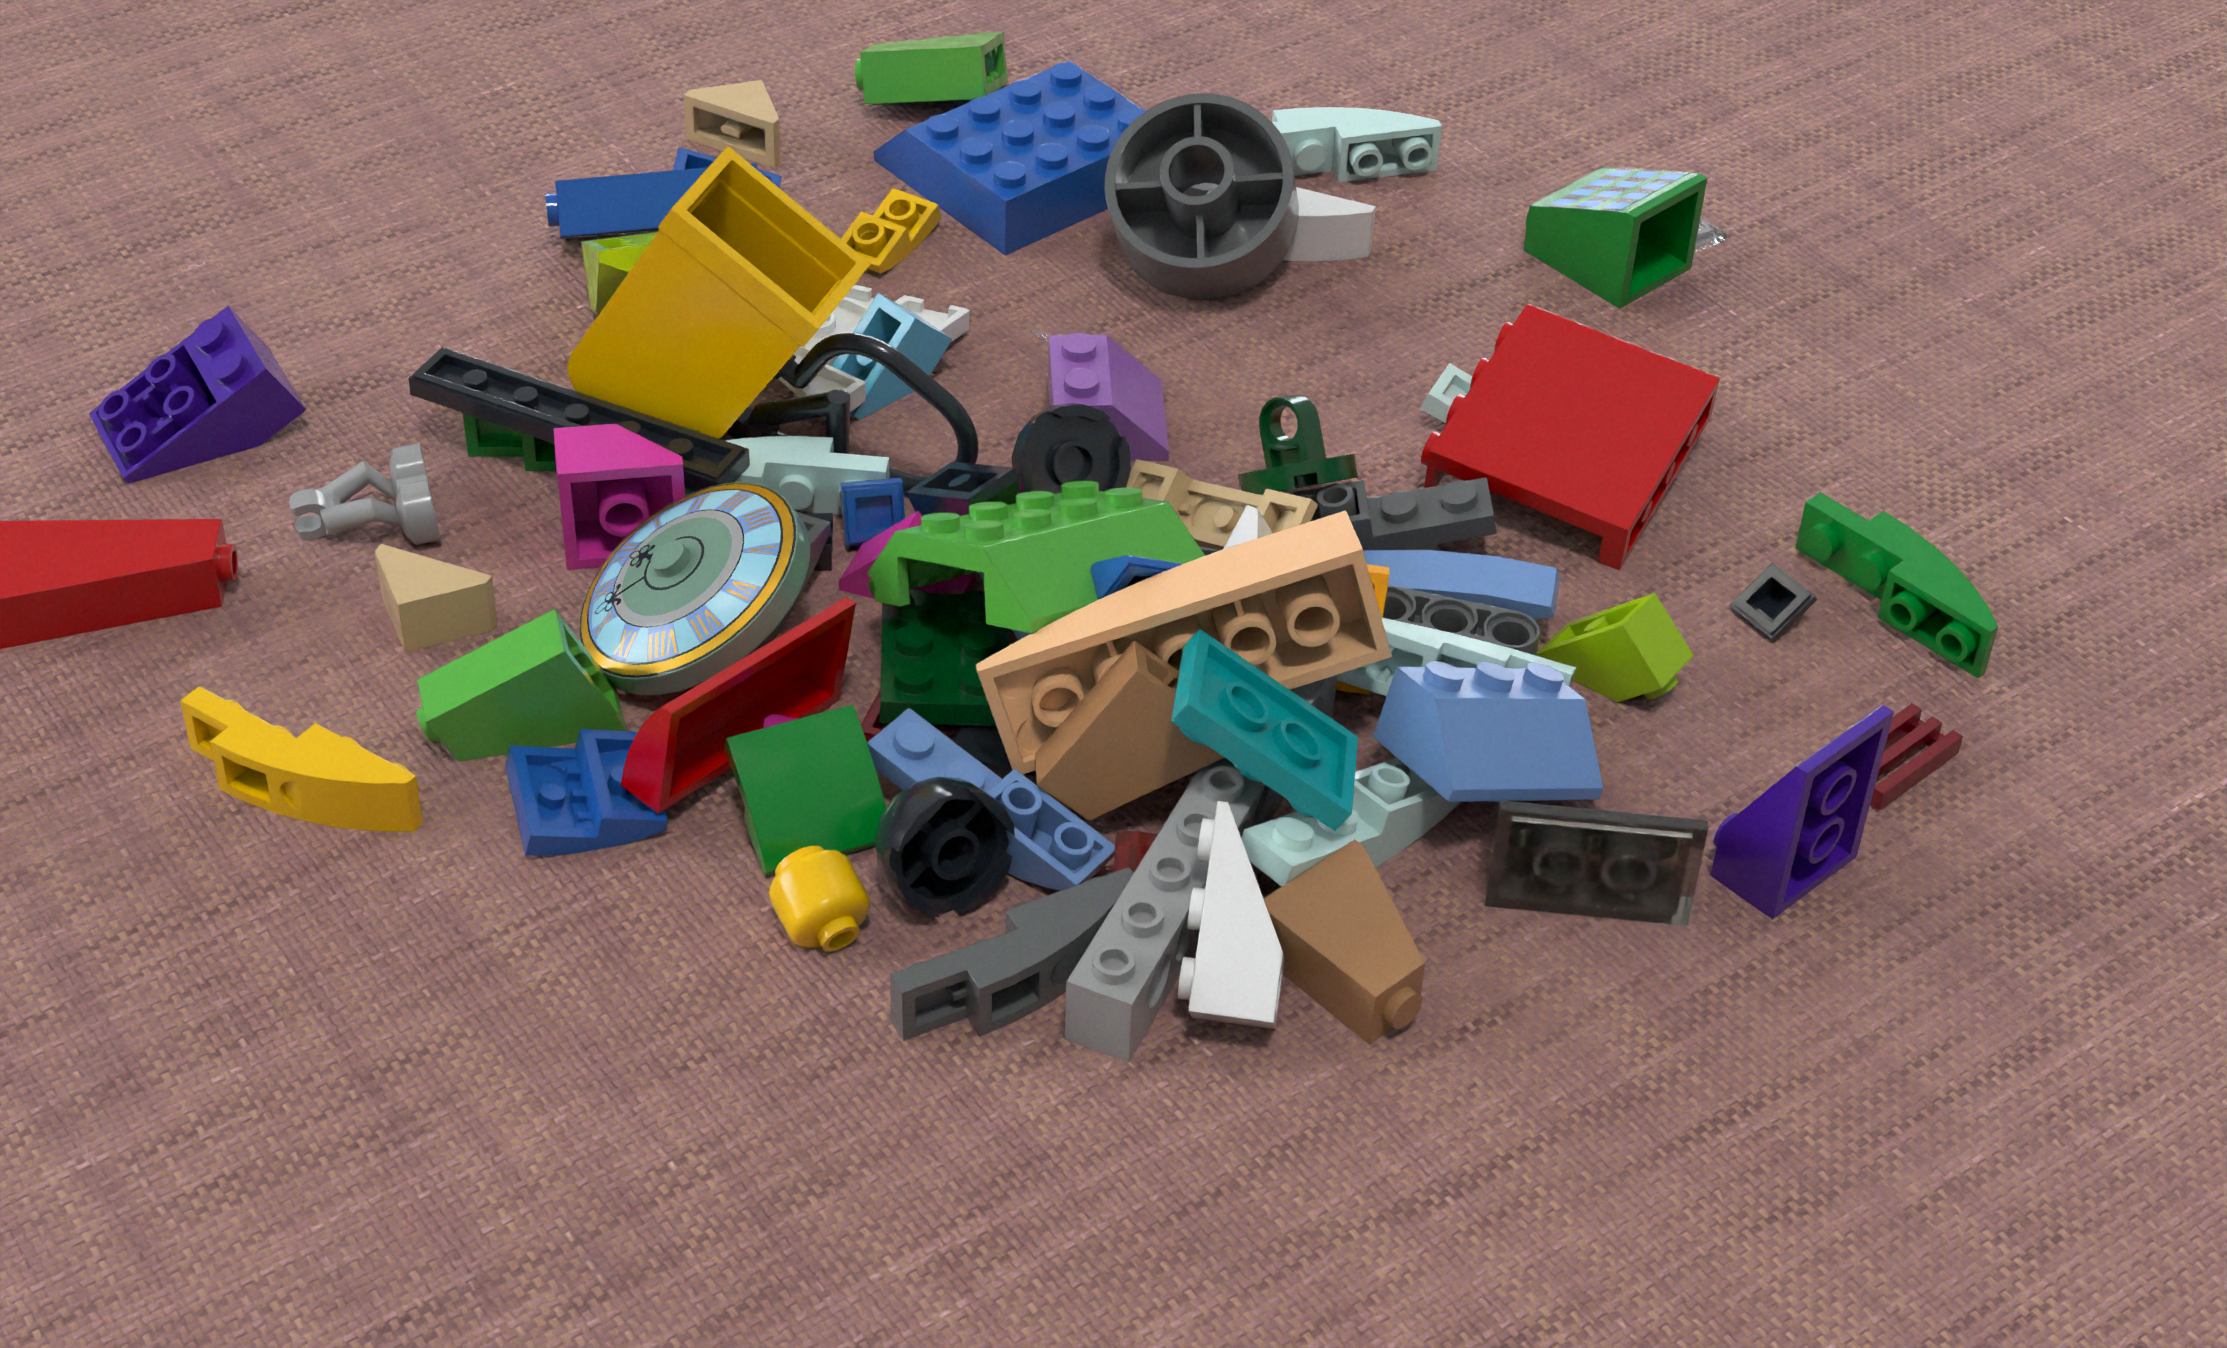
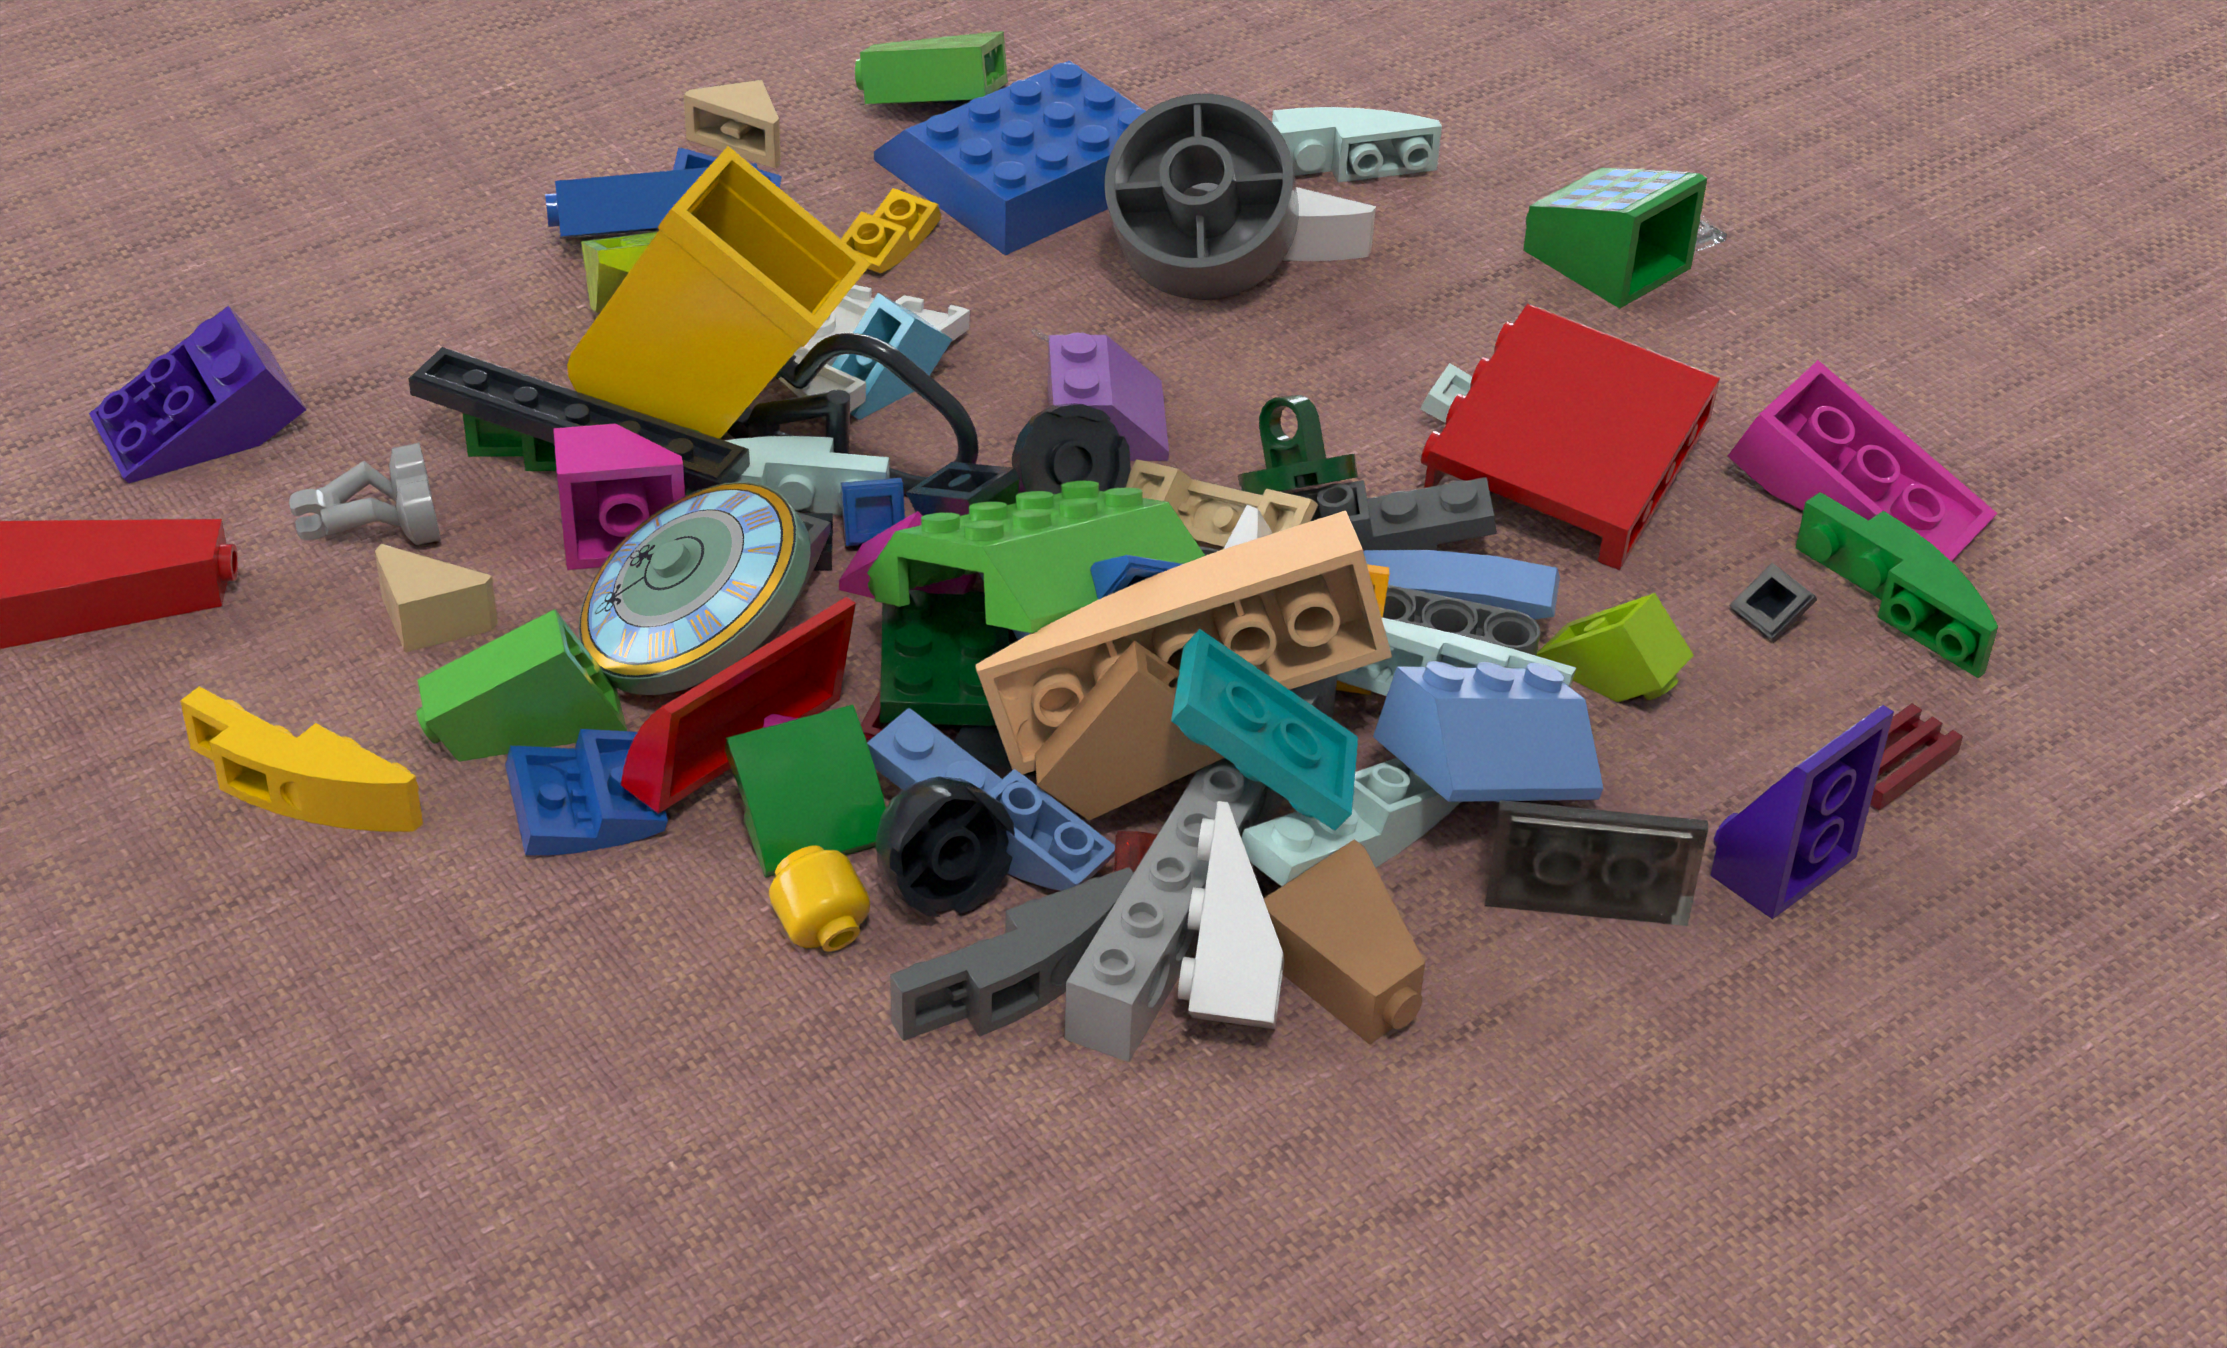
none -> dark pink slope [1727,360,1997,562]

